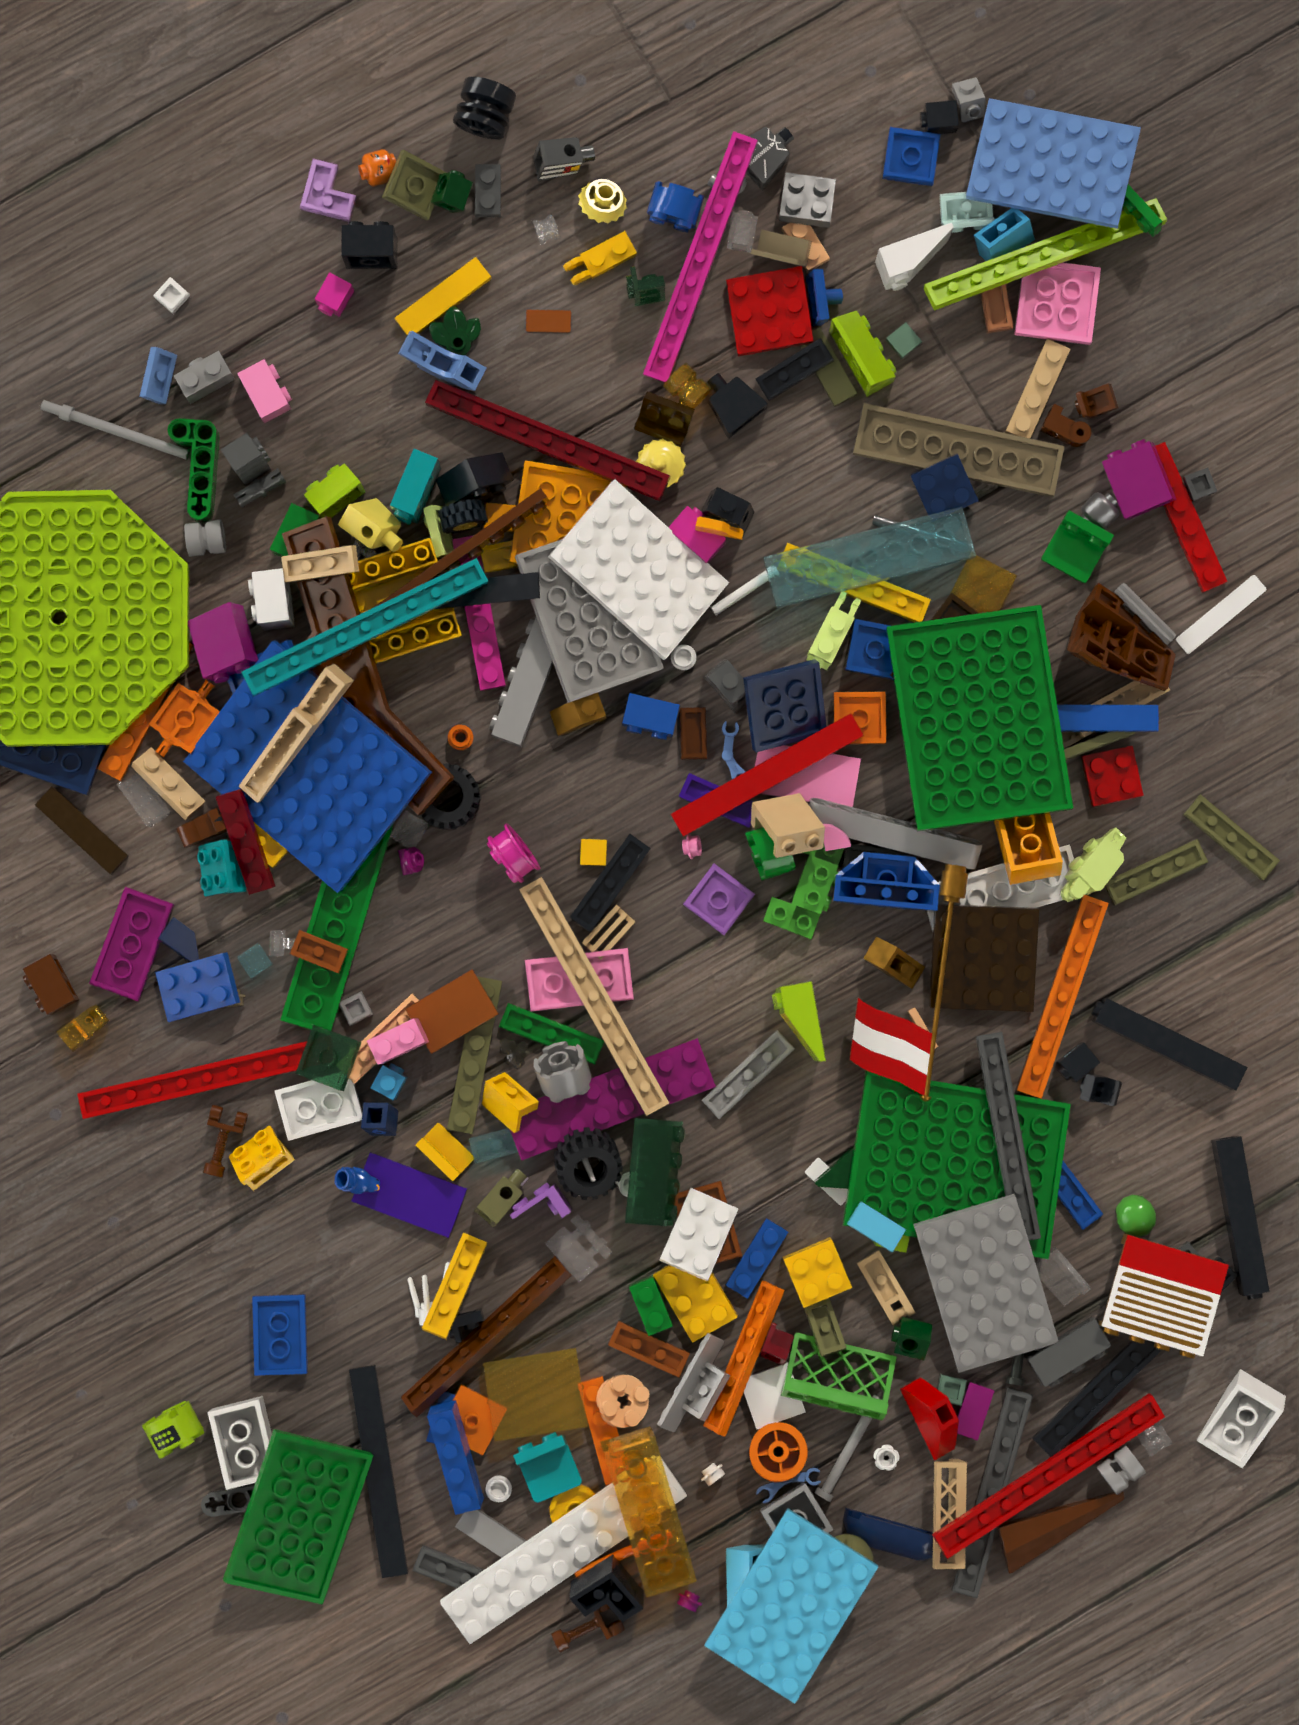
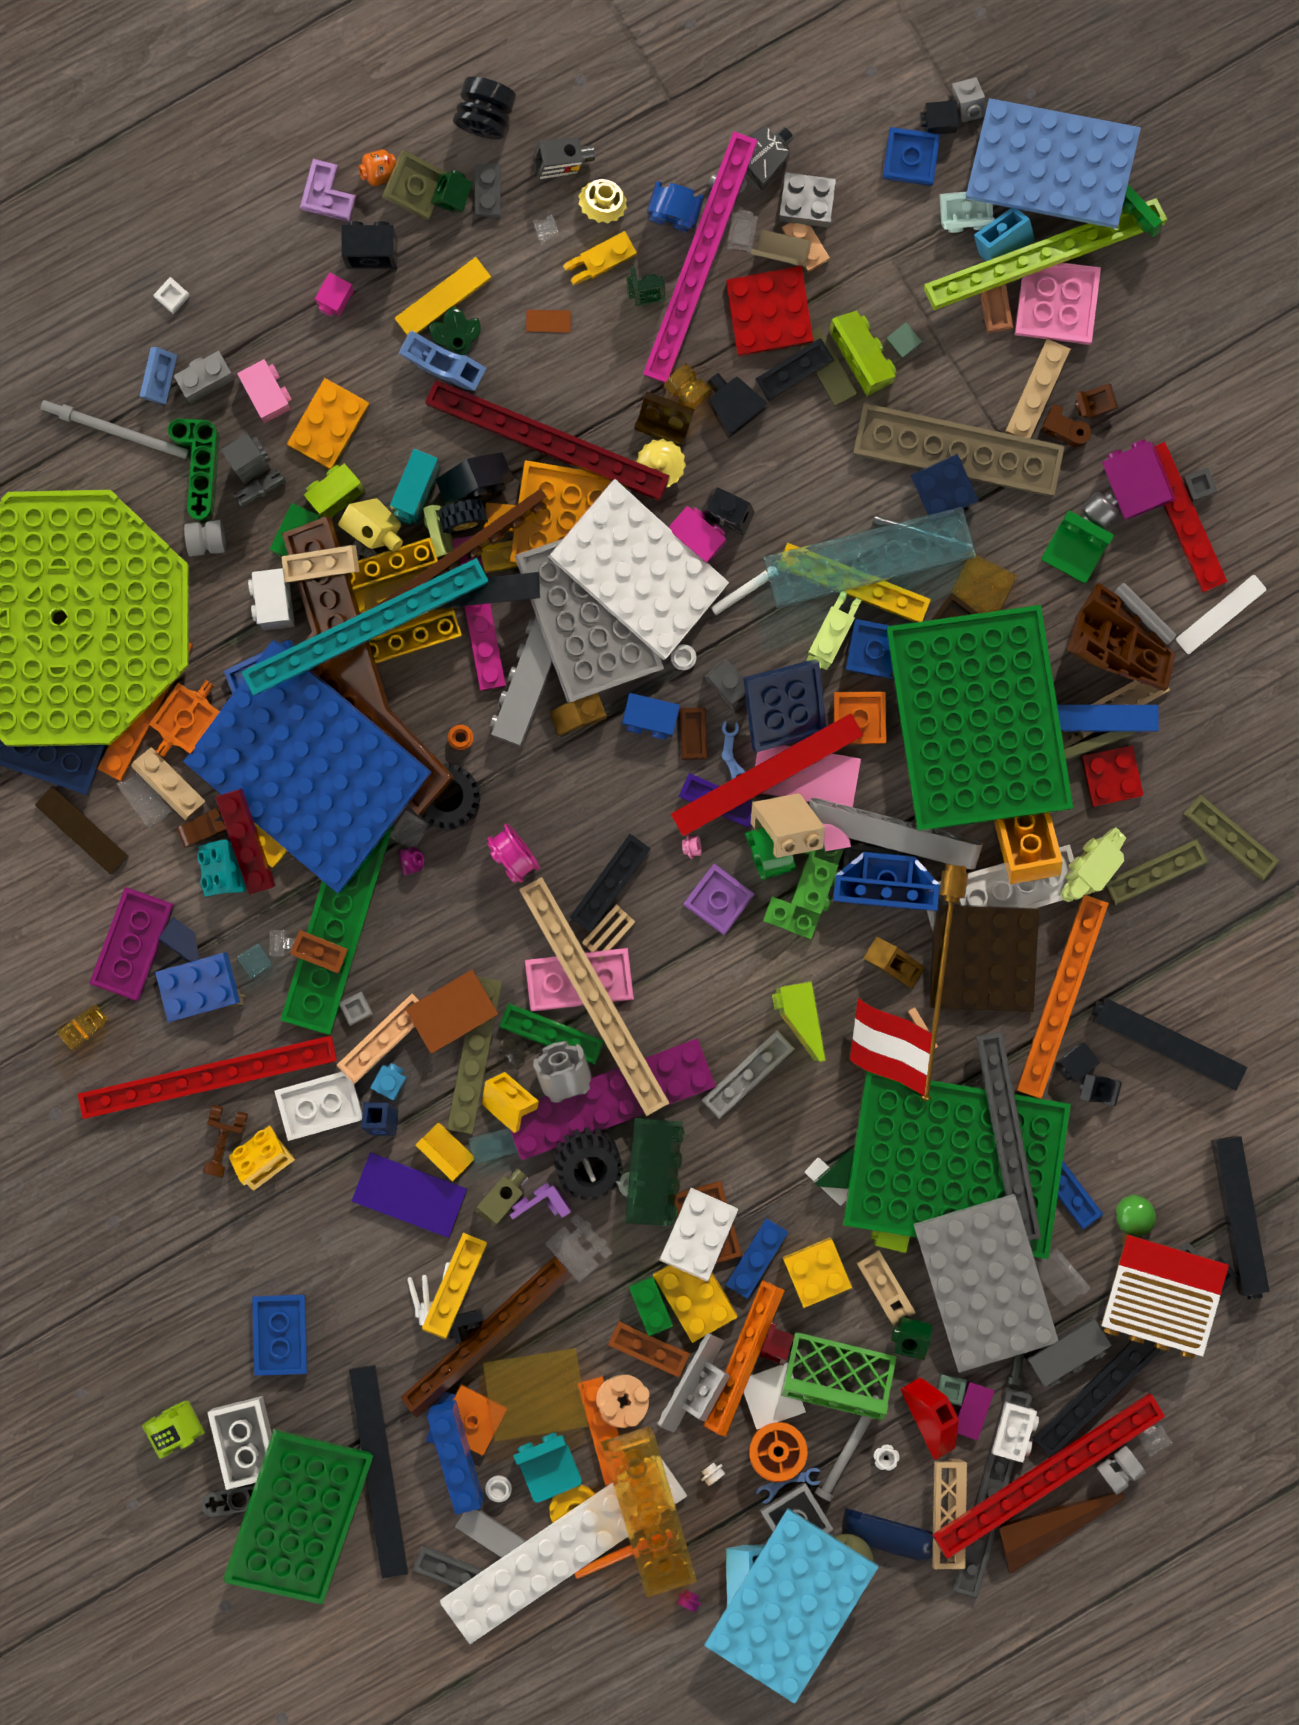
reddish brown brick [23,954,79,1015] -> none
magenta brick [188,602,258,683] -> none
tan slope [239,664,354,803] -> none
clear green tile [295,1025,362,1091] -> none
blue animal [335,1167,380,1194] -> none
bright pink brick [367,1018,429,1065] -> none
reddish brown bar [551,1604,625,1653] -> none
black brick [569,1554,644,1622] -> none
yellow tile [580,839,607,866] -> none
light orange tile [695,516,744,540] -> none
olive plate [804,1298,847,1357] -> none
blue tile [805,269,843,326] -> none
medium azure tile [847,1202,906,1252] -> none
white slope [875,222,953,291] -> none
white slope [1197,1369,1286,1468] -> none
none -> light orange plate [287,378,370,469]
none -> white bracket [991,1402,1039,1462]

